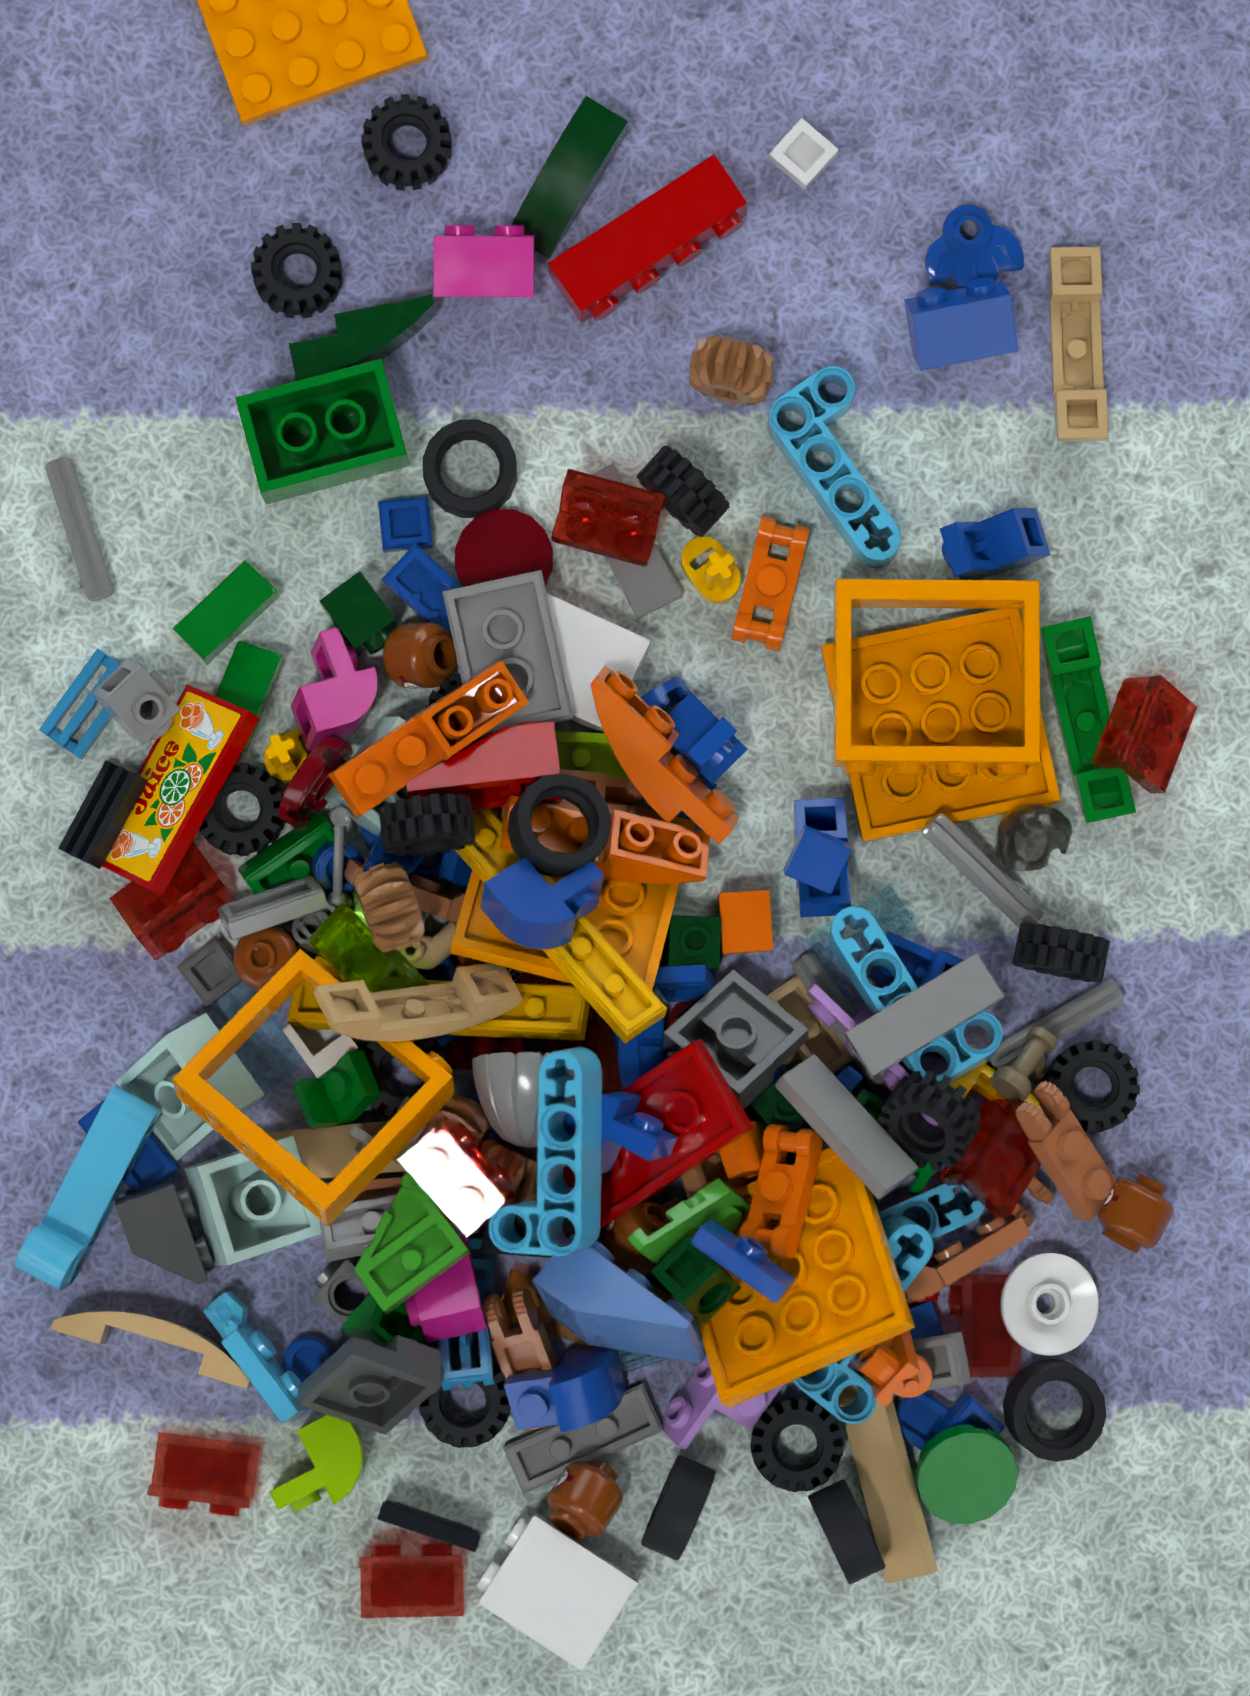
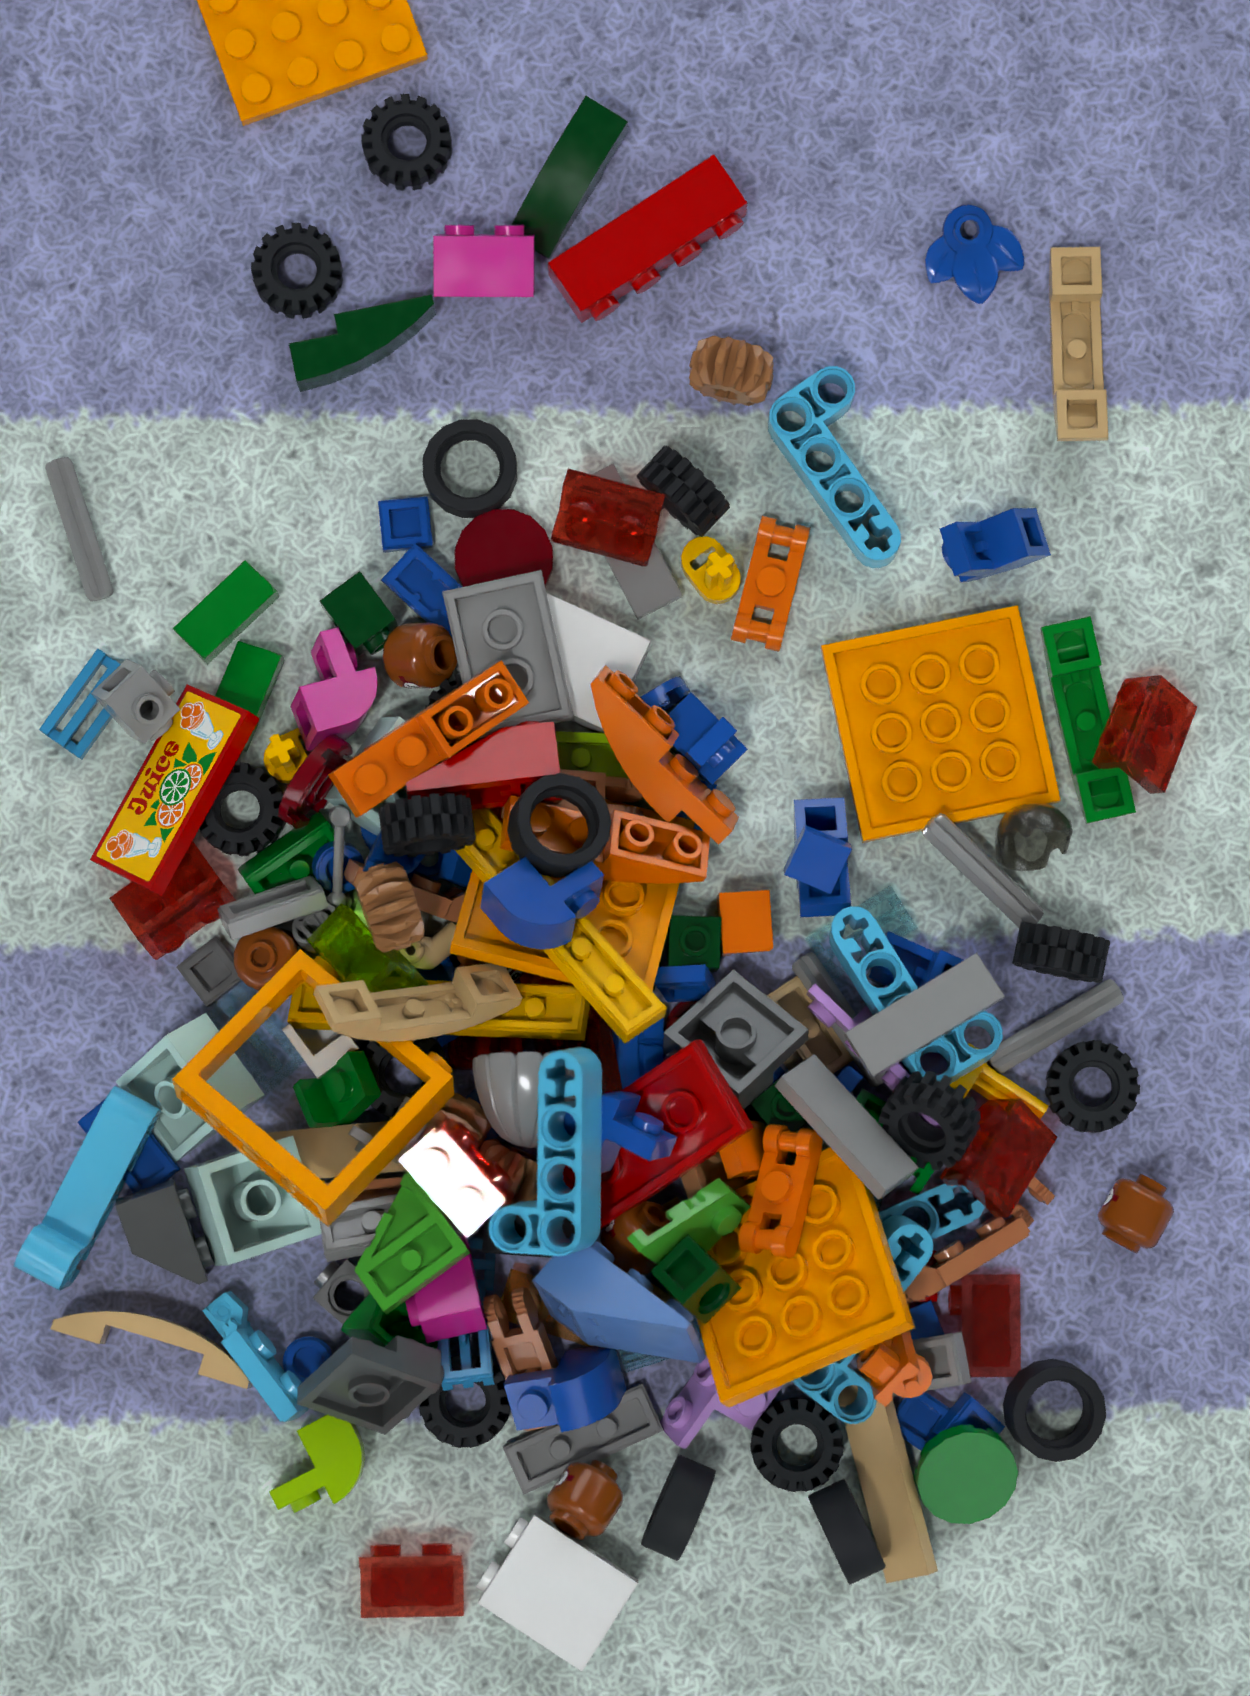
black tile [58,760,148,869] -> none
clear red bracket [147,1432,261,1516] -> none
green brick [235,359,410,505] -> none
black tile [377,1499,482,1552] -> none
blue plate [691,1219,796,1303] -> none
white plate [768,118,839,191] -> none
light orange window [833,579,1040,777] -> none
blue brick [904,278,1018,371] -> none
dark tan piece [990,1026,1058,1104] -> none
white dish [1001,1253,1099,1356] -> none
nougat hinge [1015,1081,1116,1221] -> none

